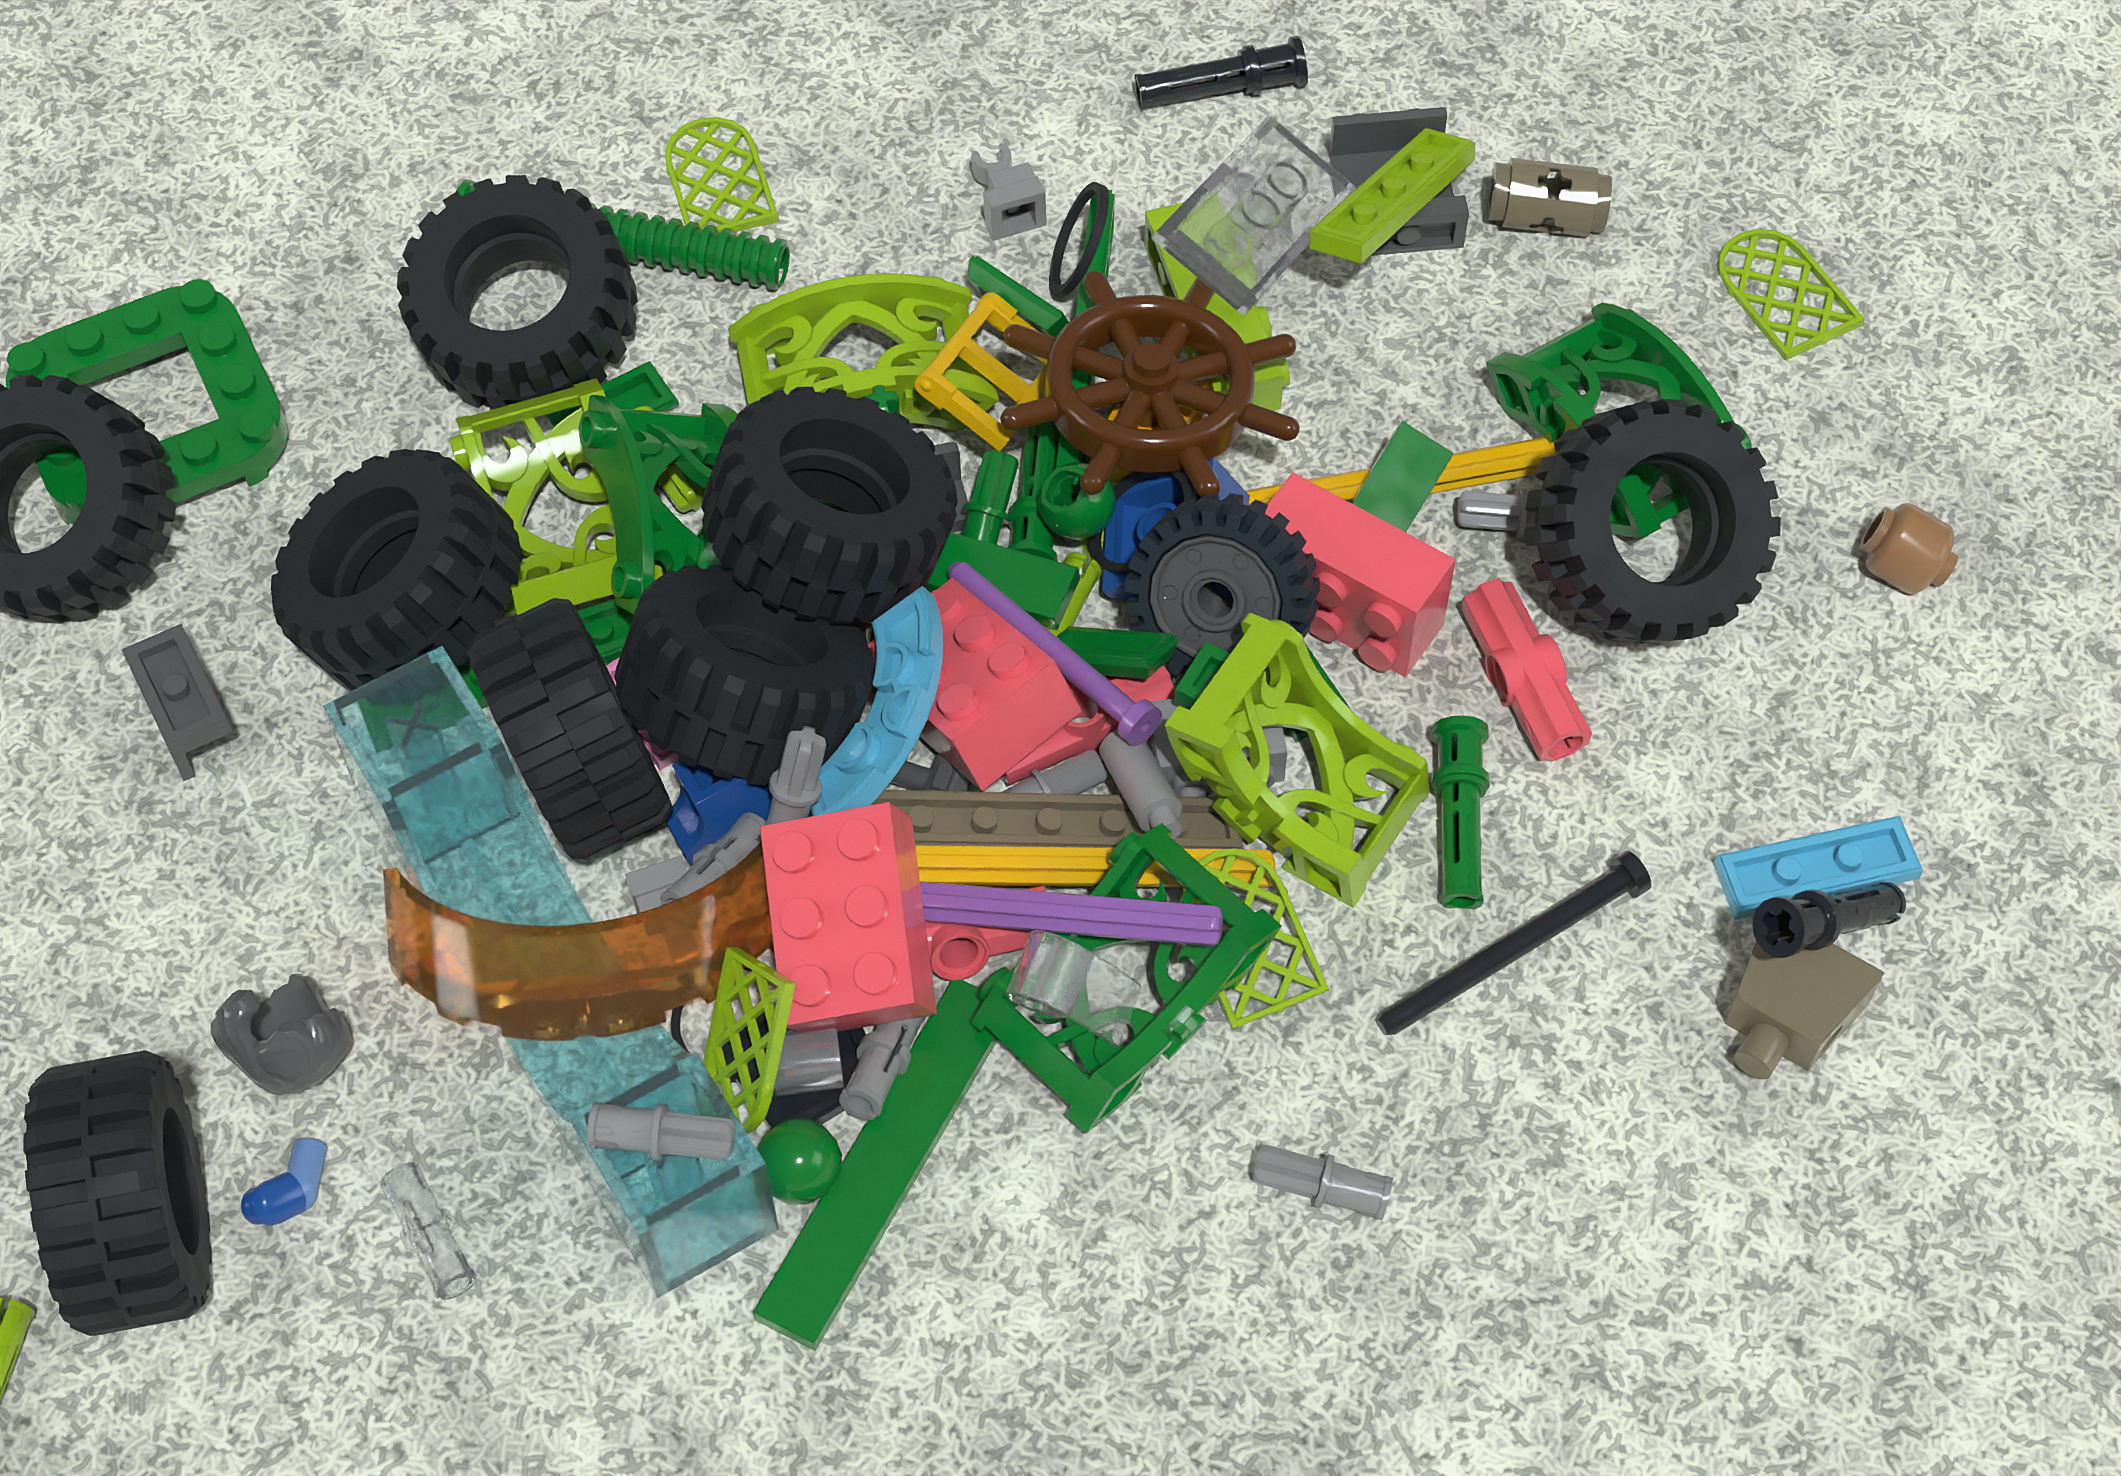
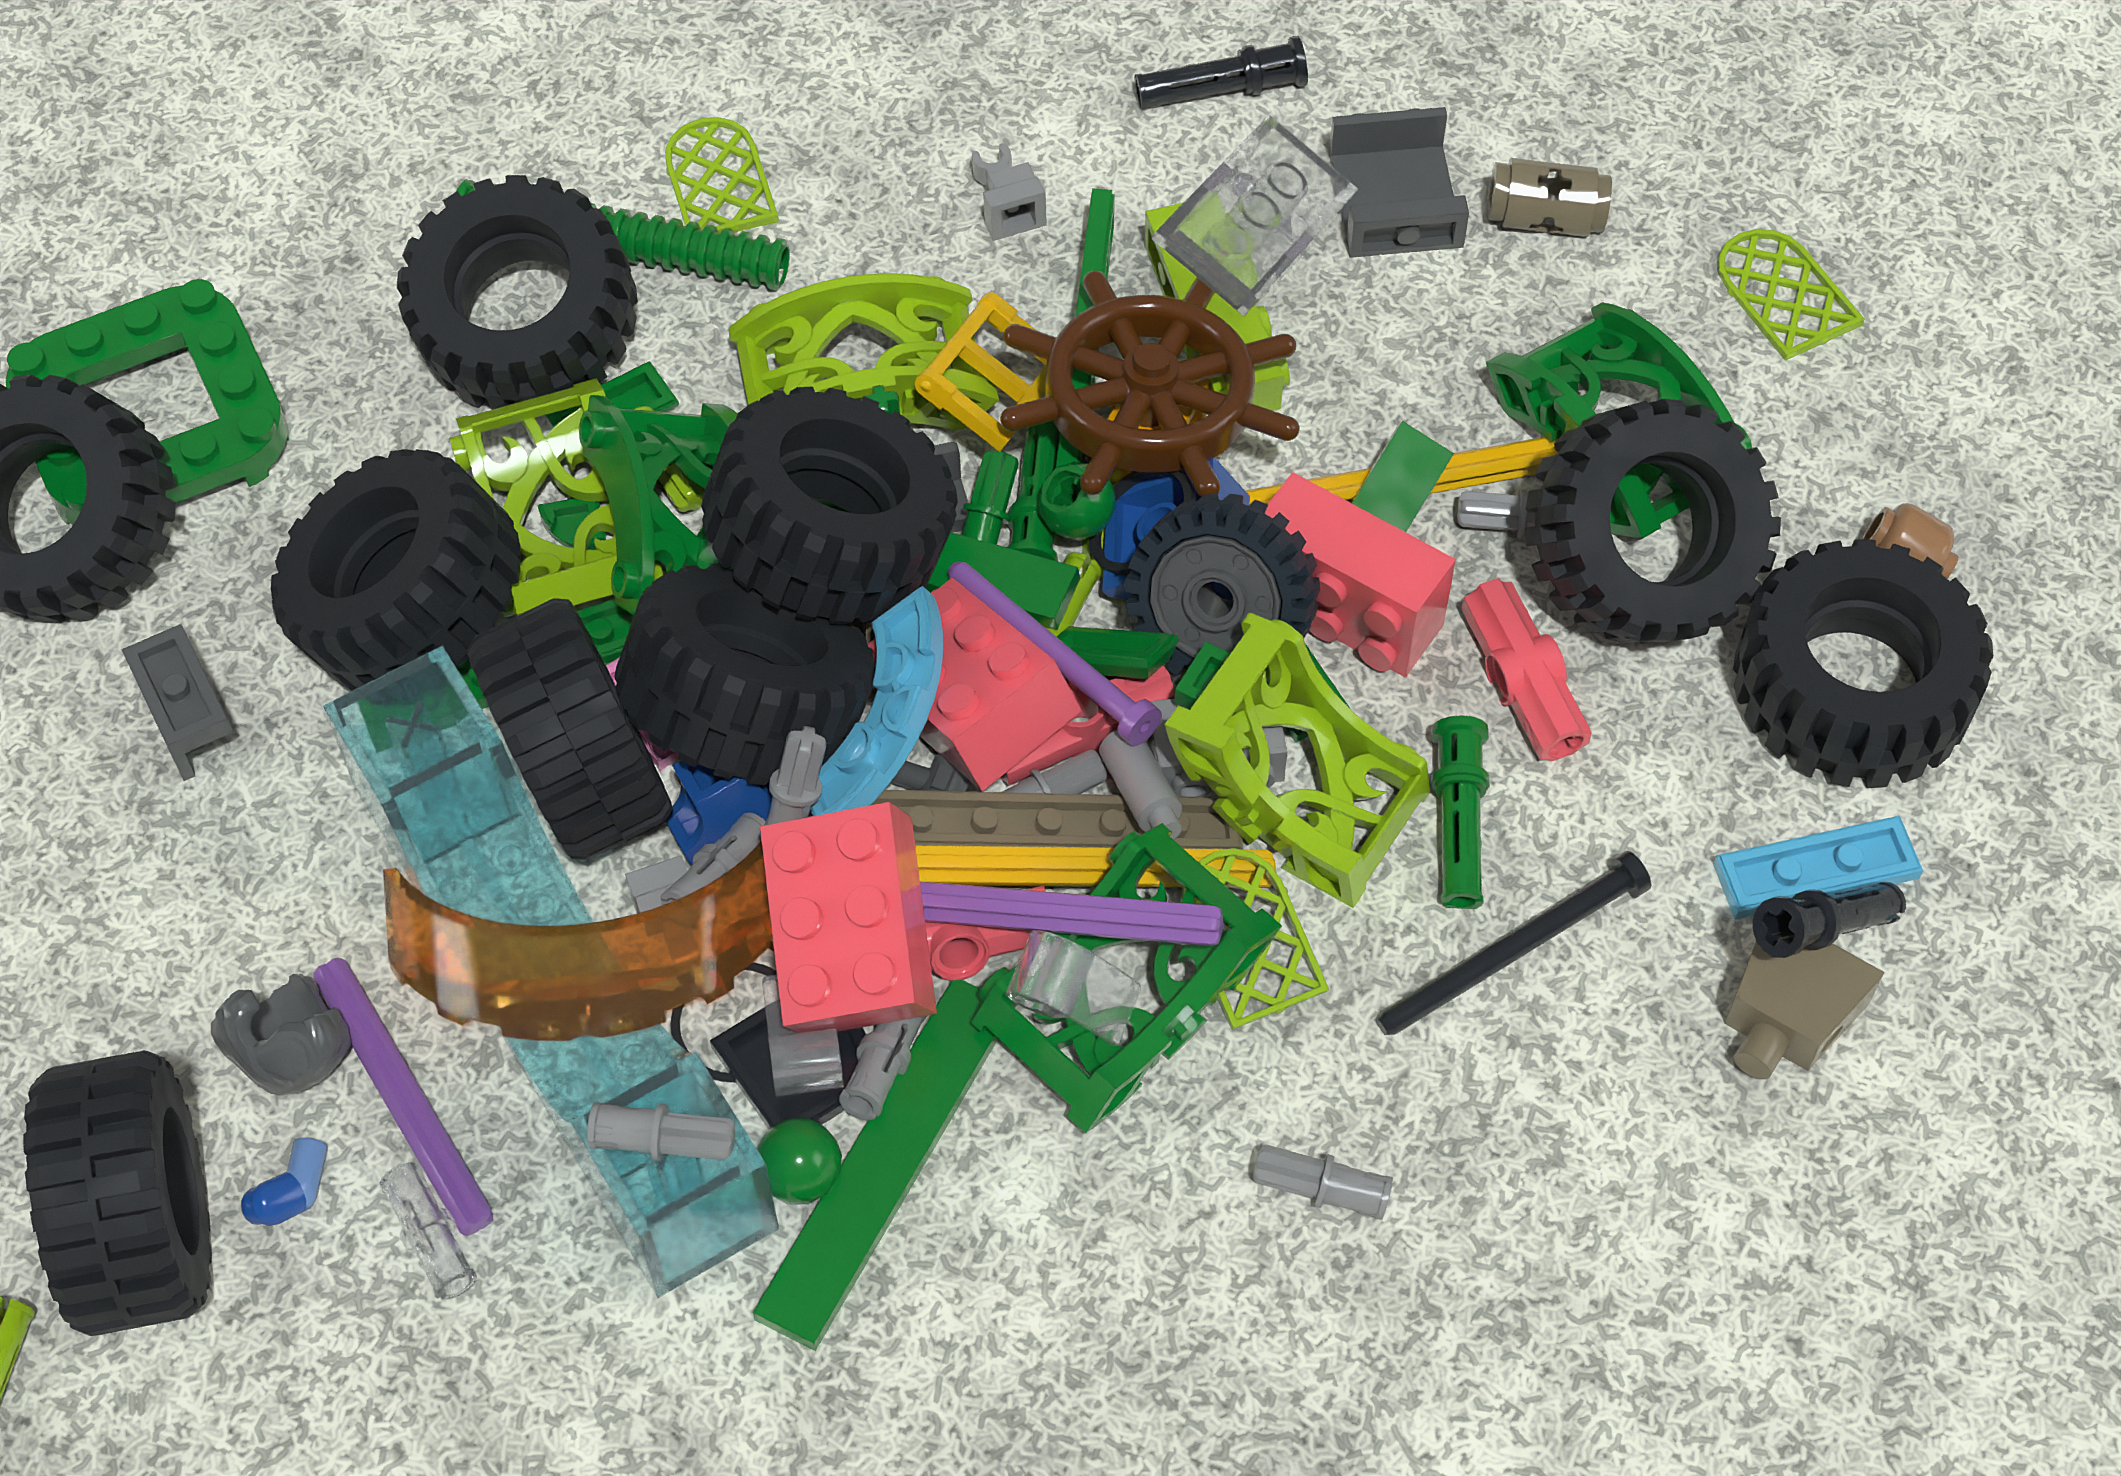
lime window [701,947,796,1136] -> none
green tile [968,255,1069,337] -> none
black piece [1049,182,1109,297] -> none
lime tile [1309,128,1476,264] -> none
none -> medium lavender axle [313,958,493,1236]
none -> green tile [538,498,606,550]
none -> black tyre [1733,539,1994,788]

